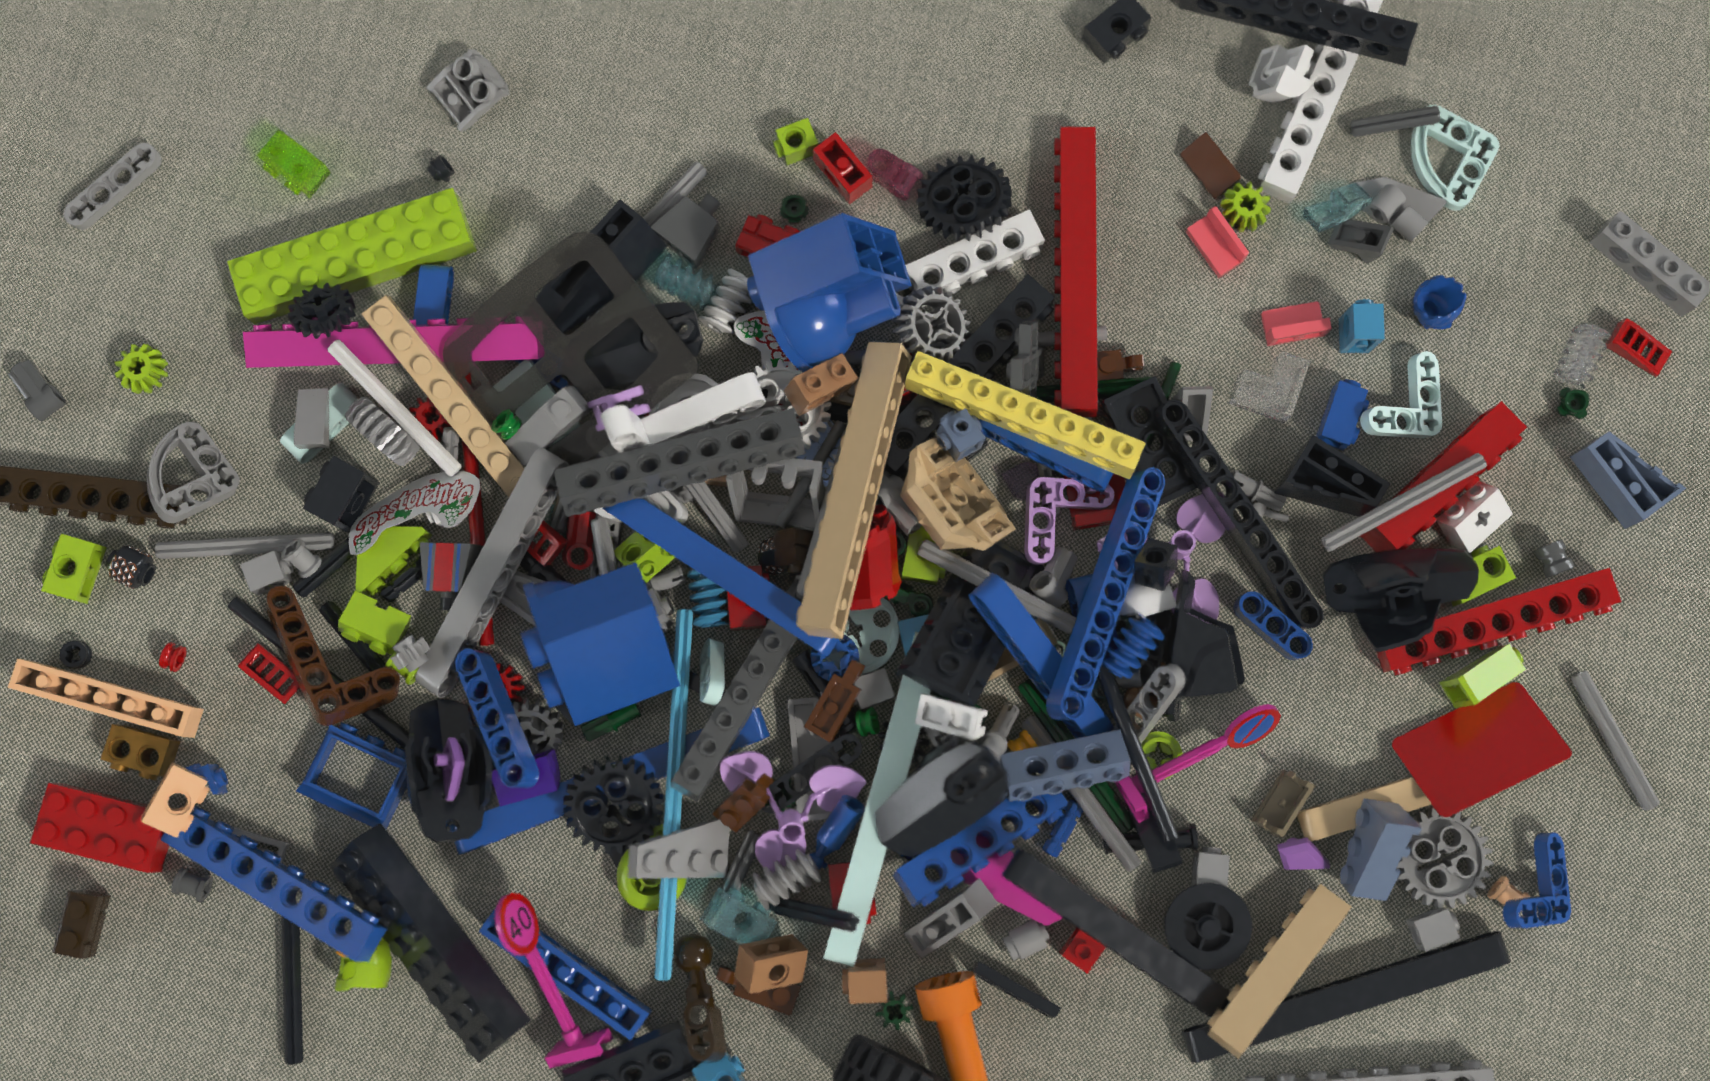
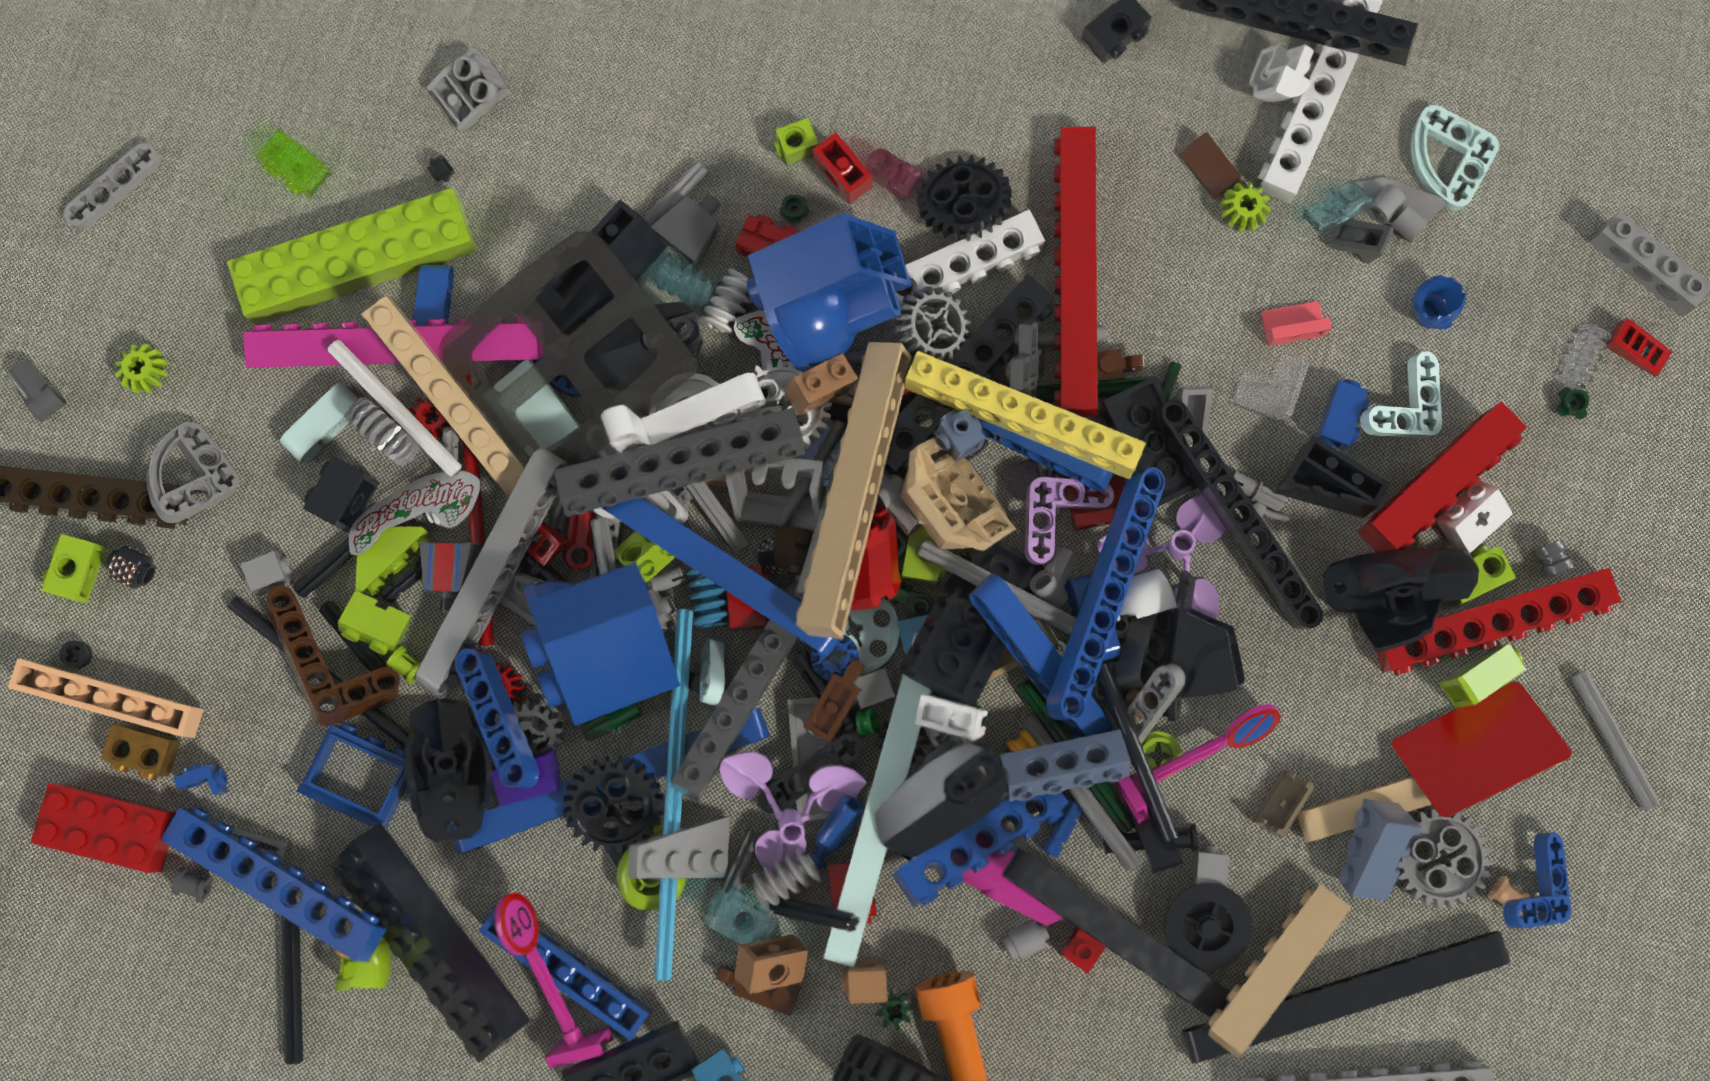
dark brown brick [52,889,111,959] -> none
light nougat brick [141,762,210,838] -> none
light grey axle [155,533,335,559] -> none
red bush [159,642,187,672] -> none
red slope [238,642,300,705] -> none
light grey bush [281,538,322,578] -> none
black gear [288,283,356,339] -> none
light grey slope [294,388,329,449] -> none
light grey gear [390,634,431,672] -> none
medium lavender piece [434,737,465,801] -> none
green bush [491,409,522,440] -> none
light grey slope [505,386,592,466] -> none
lavender piece [587,385,651,432] -> none
dark brown beam [673,934,726,1063] -> none
reddish brown plate [712,773,774,833] -> none
light grey slope [903,878,998,959] -> none
black tile [971,961,1061,1018] -> none
light grey pin [980,702,1020,771] -> none
blue piece [1102,611,1165,679] -> none
black brick [1135,538,1177,591] -> none
coral panel [1185,206,1249,278] -> none
blue beam [1233,591,1313,661] -> none
medium lavender piece [1277,837,1330,870] -> none
light grey axle [1321,453,1487,552] -> none
dark azure brick [1338,299,1385,353] -> none
dark grey axle [1350,106,1440,137] -> none
light grey brick [1405,908,1460,951] -> none
sand blue wedge [1570,432,1686,529] -> none

